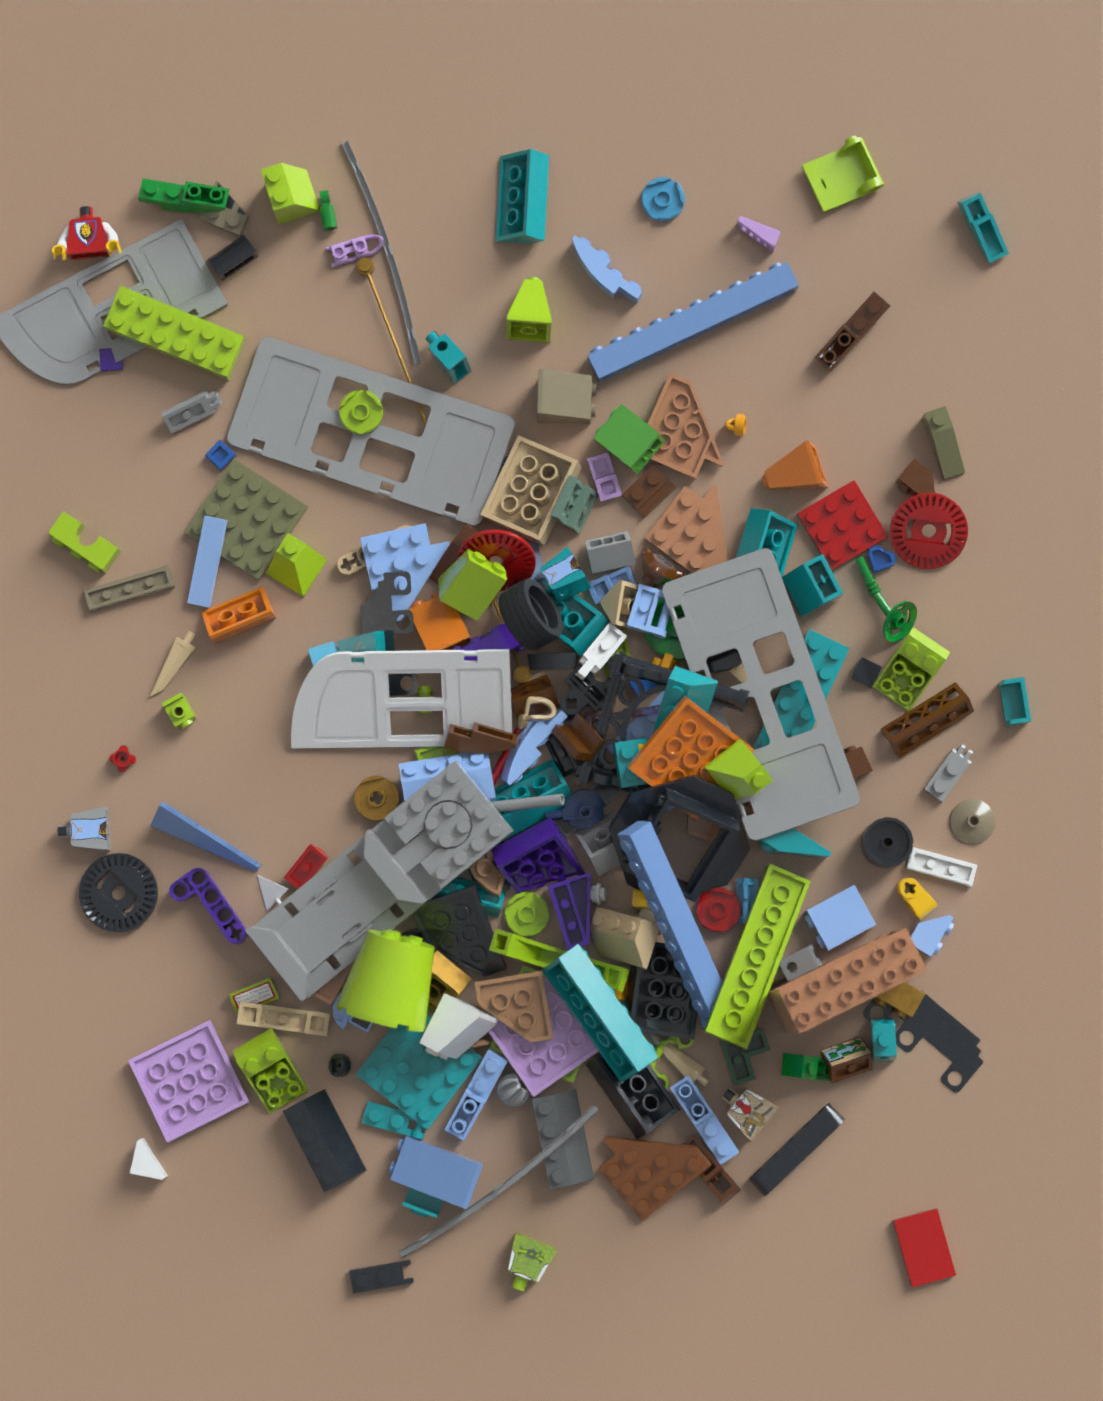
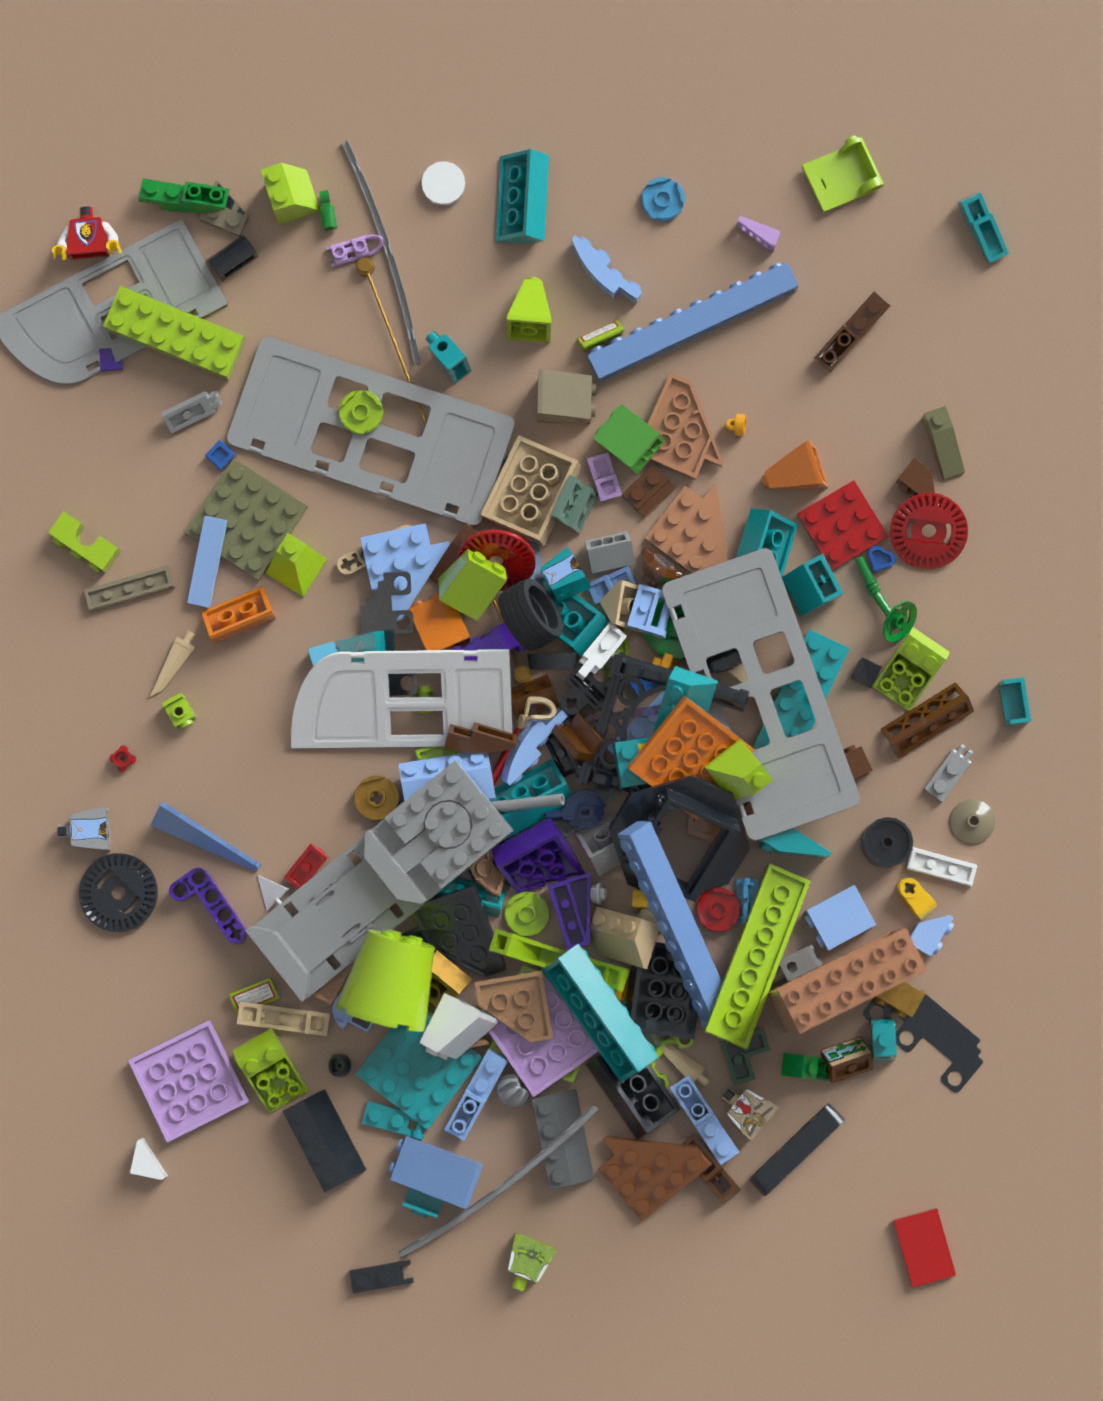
none -> white tile [422,161,465,206]
none -> lime slope [578,320,624,352]

